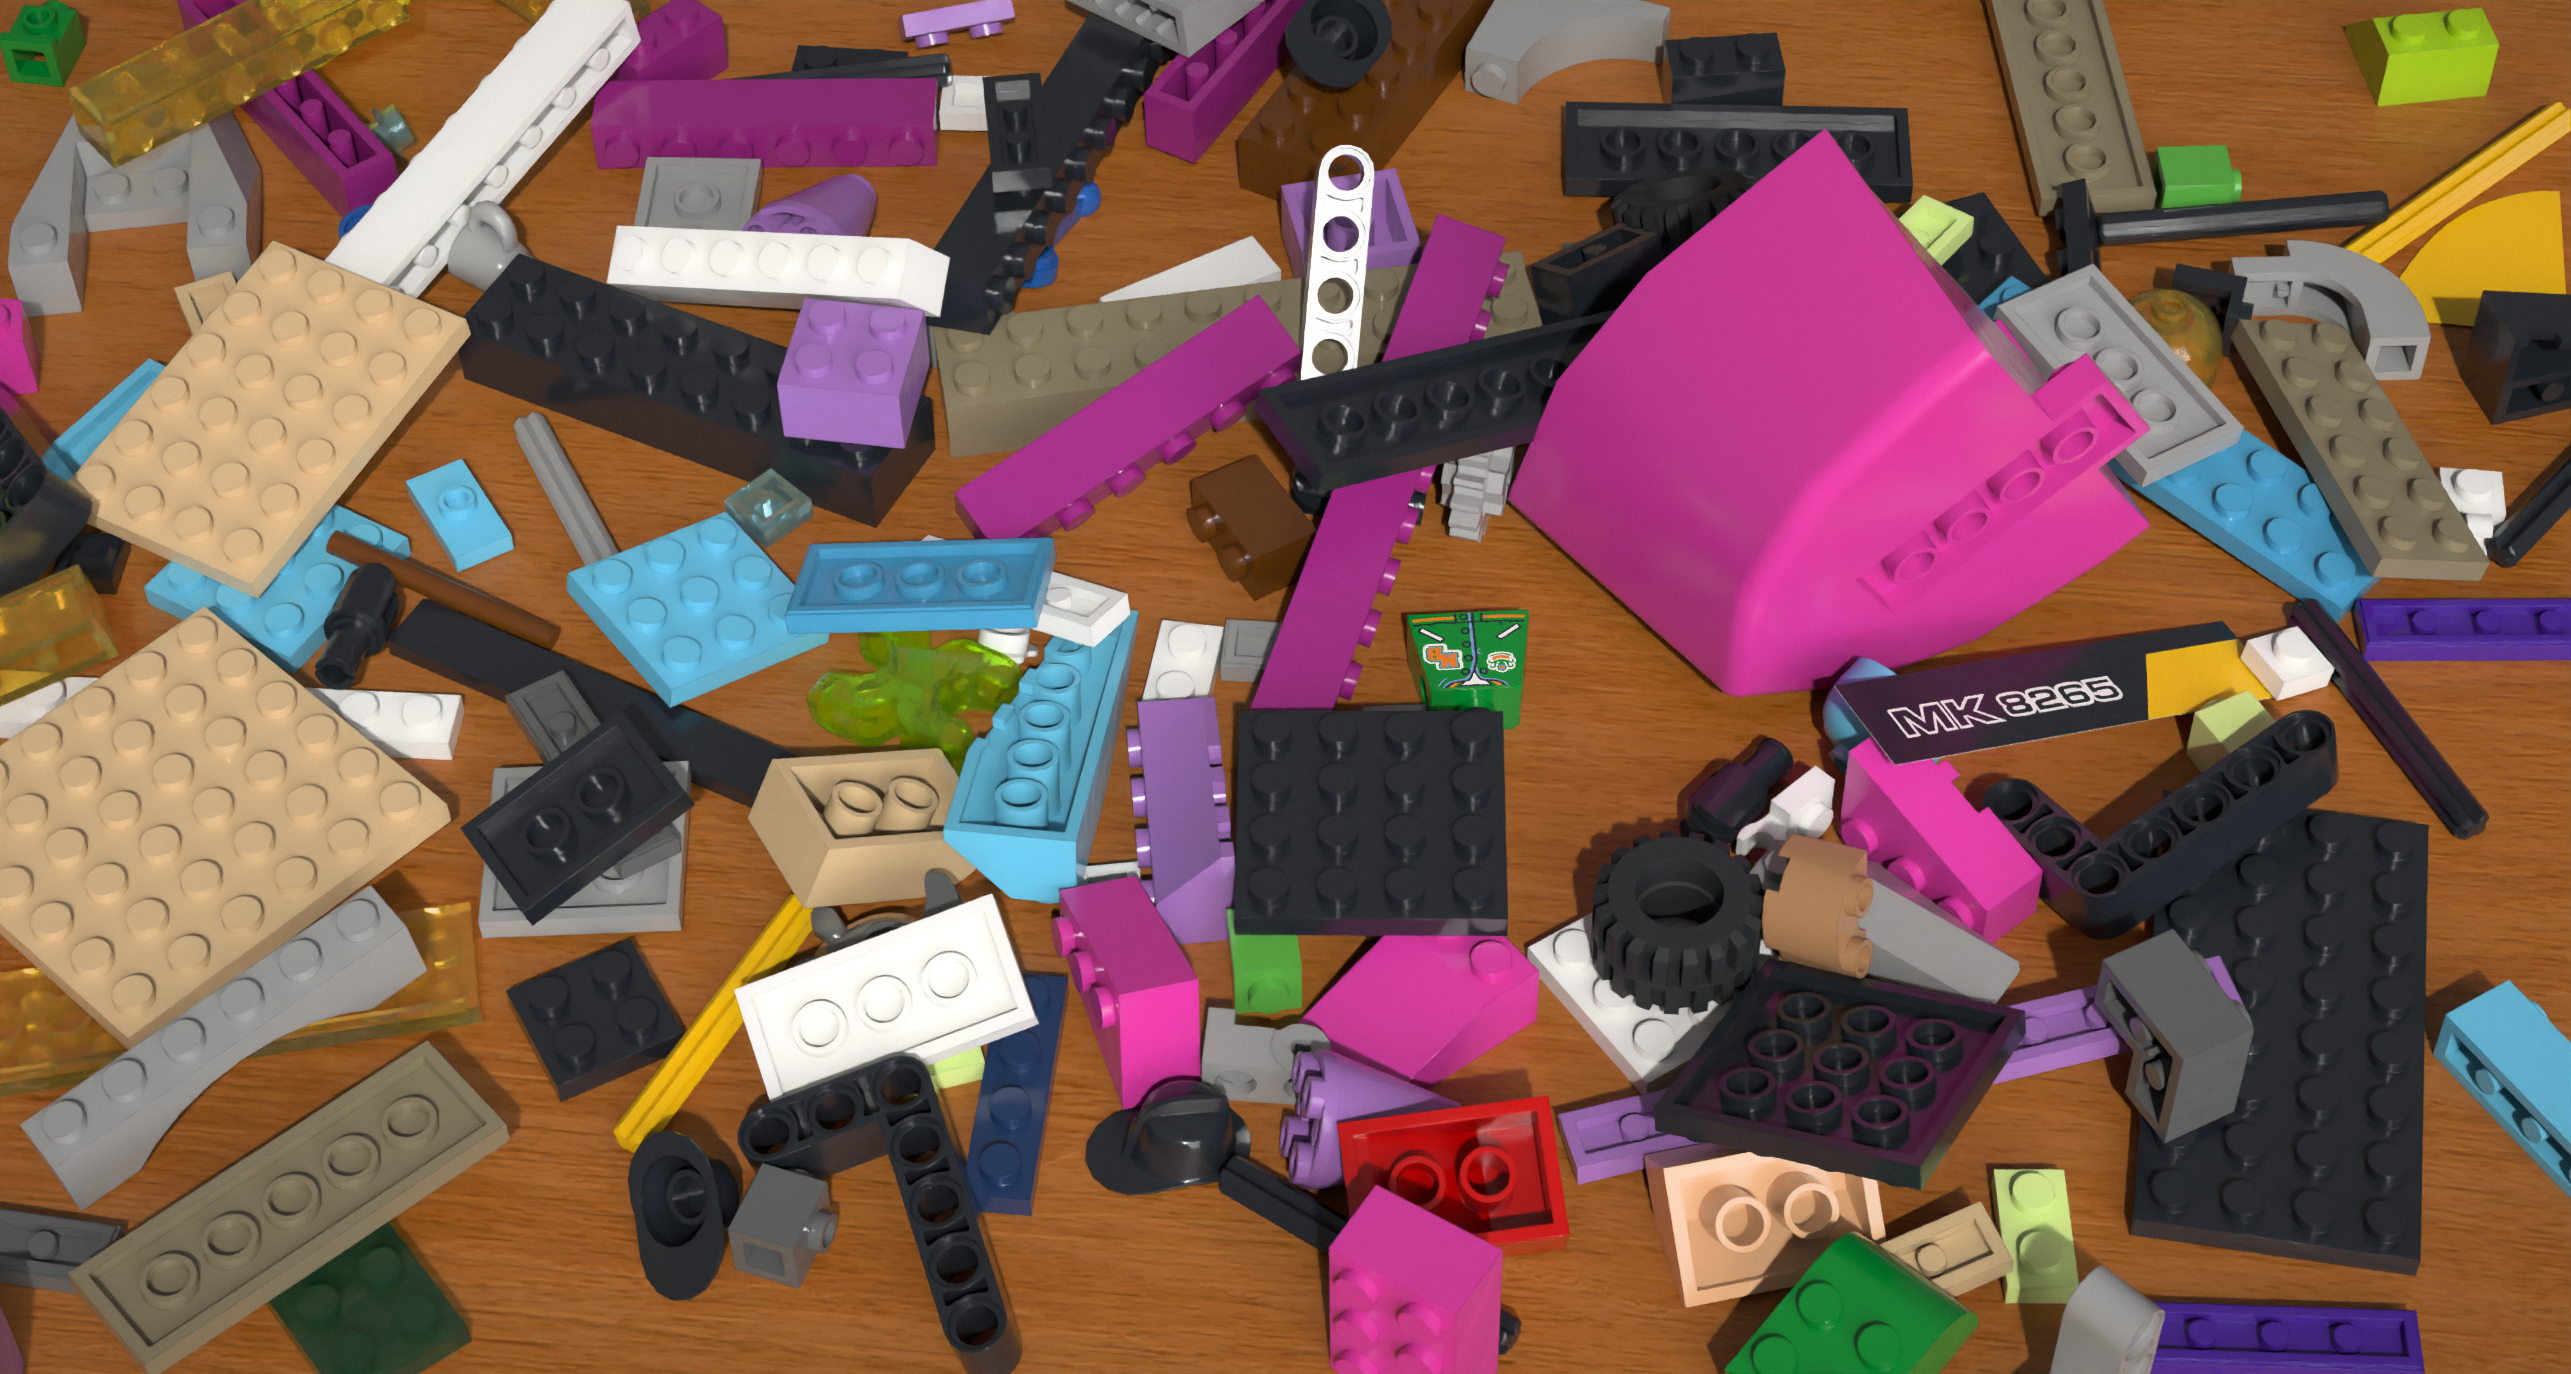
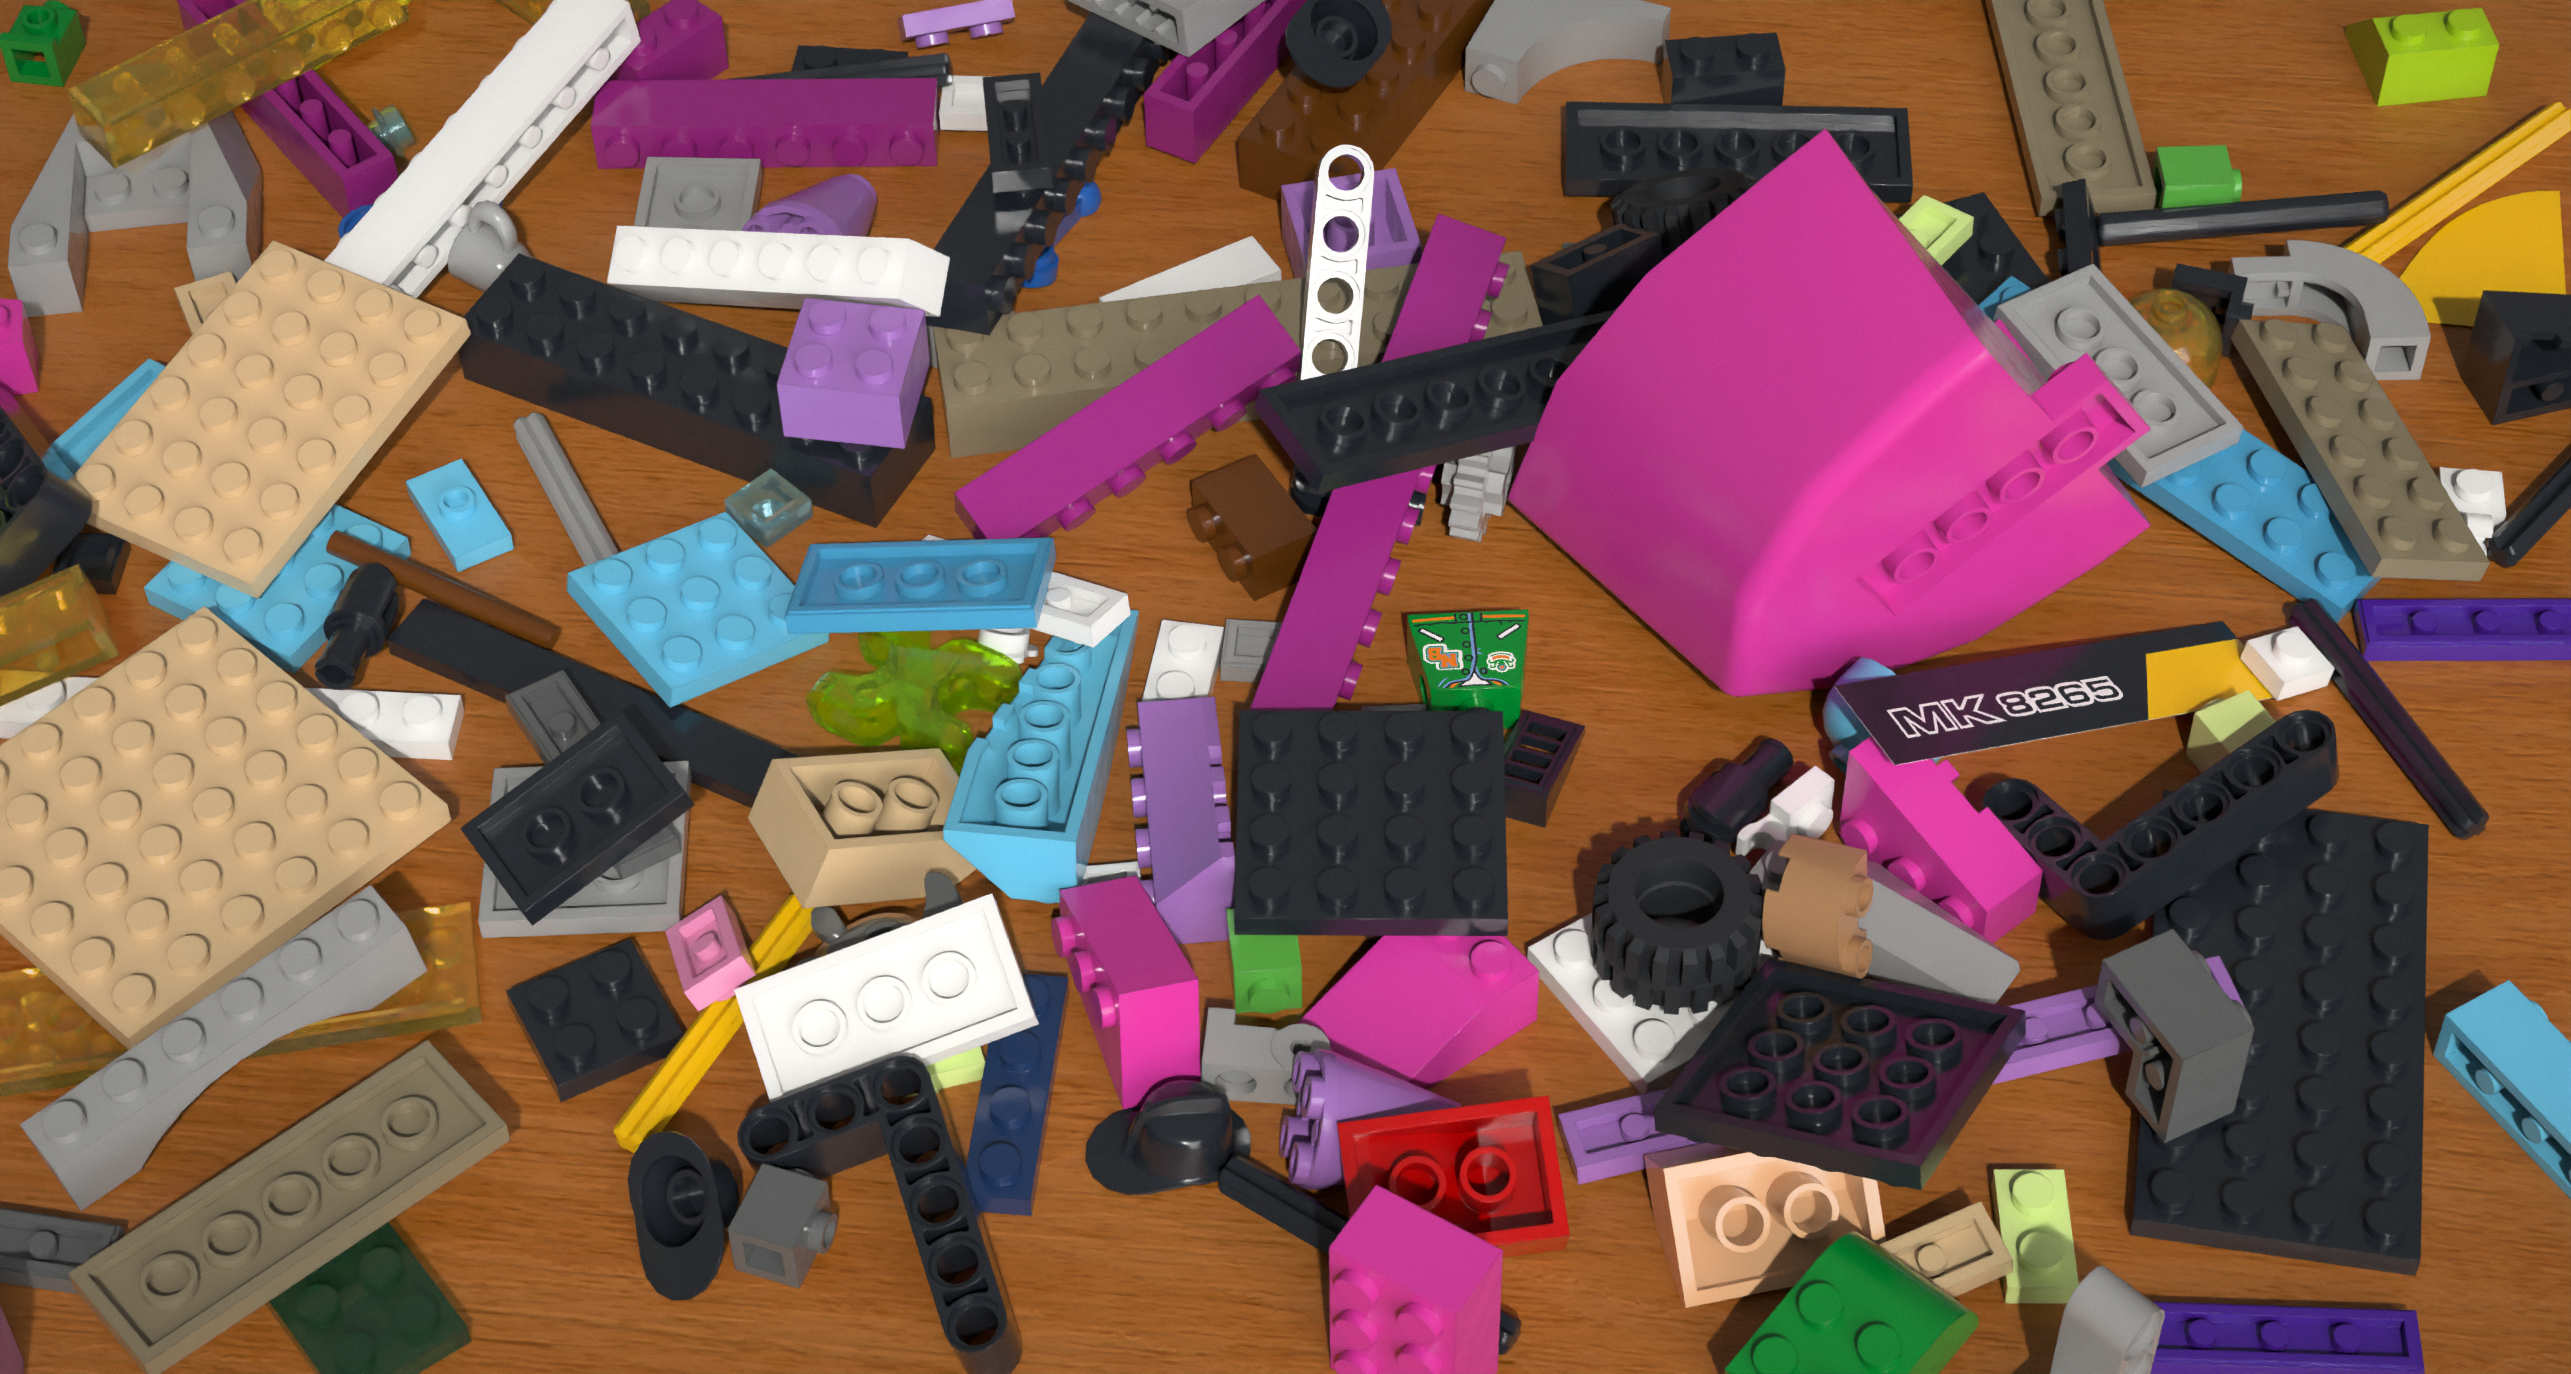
none -> bright pink plate [665,895,756,1012]
none -> black slope [1504,710,1585,828]

